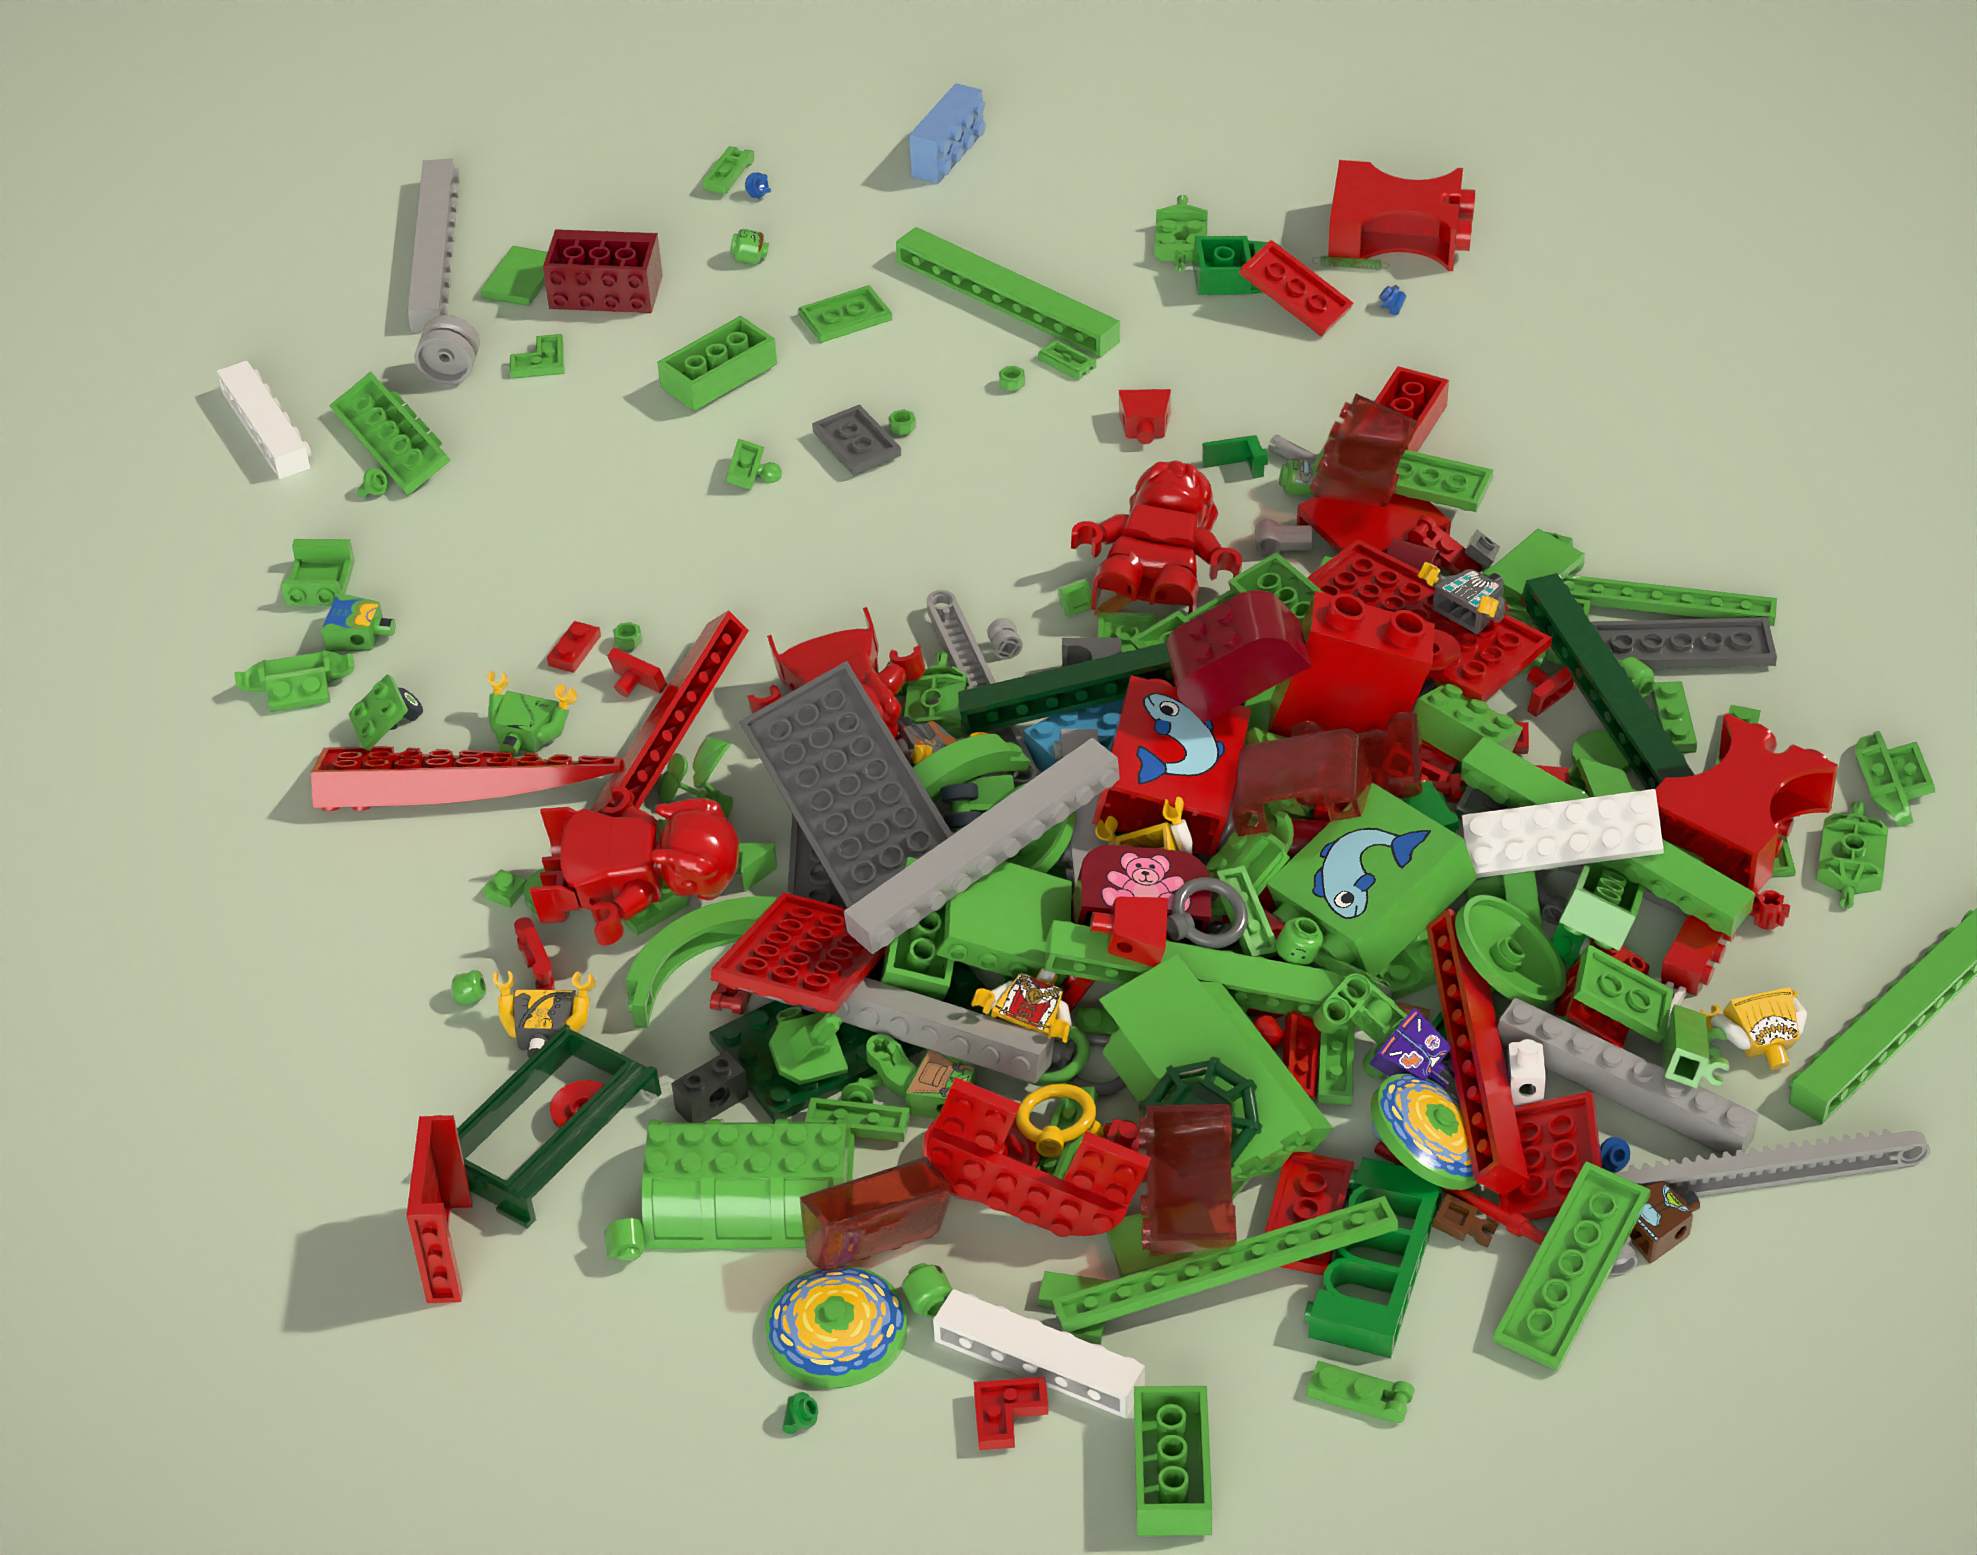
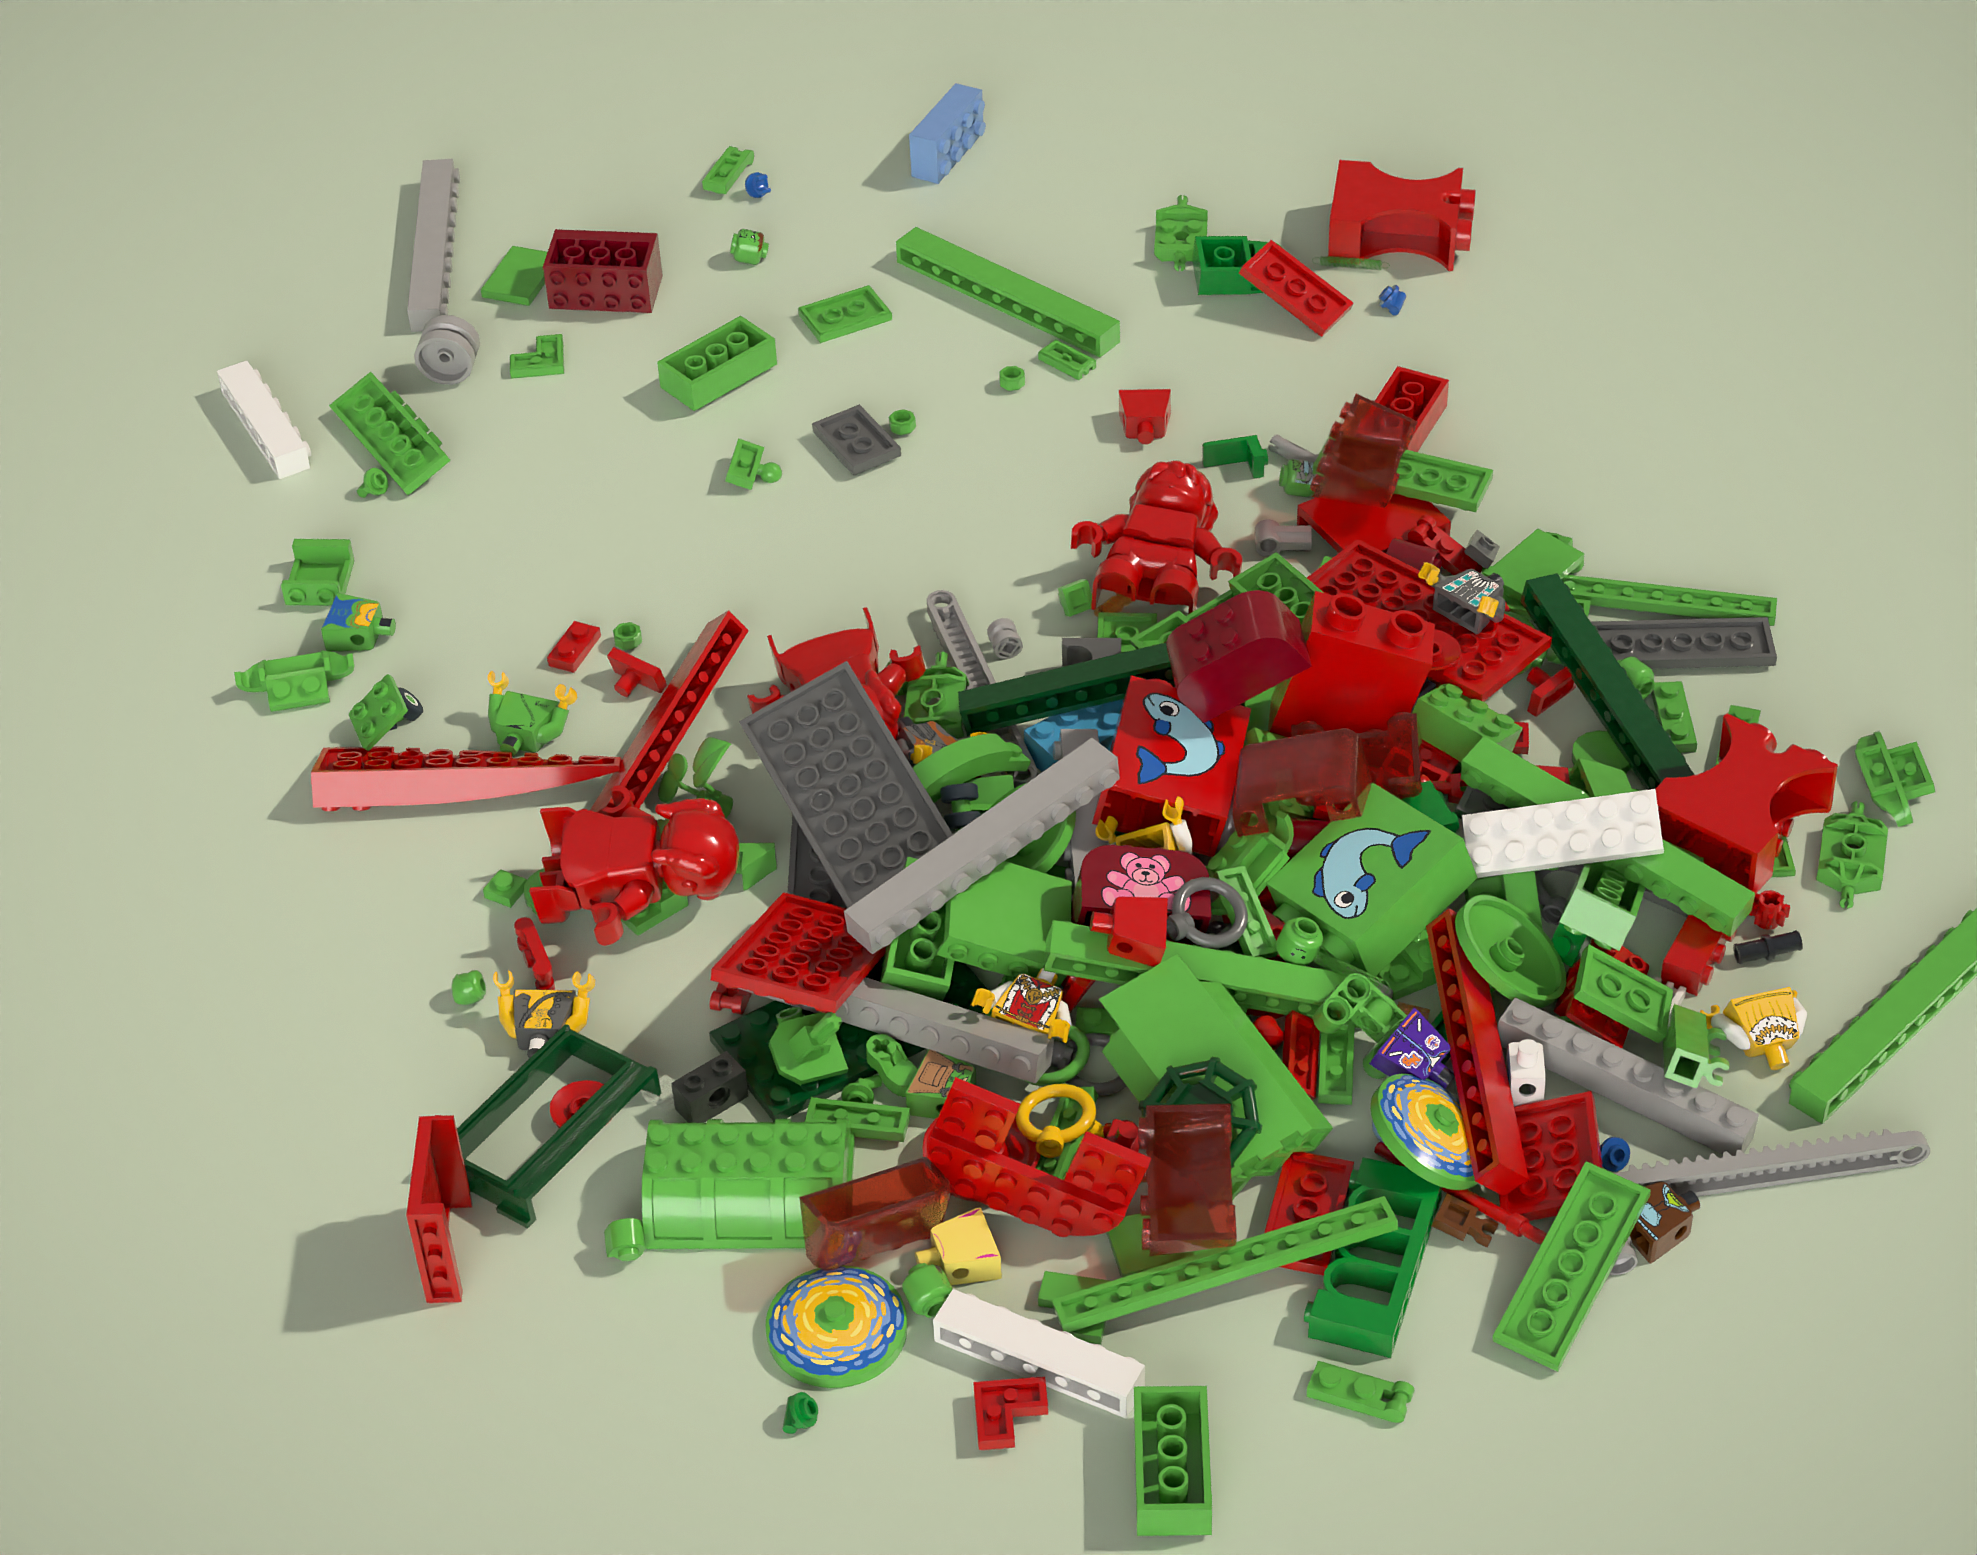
bright green arch [626,896,777,1028] -> none
none -> light yellow torso [915,1207,1002,1286]
none -> black pin [1733,930,1803,964]

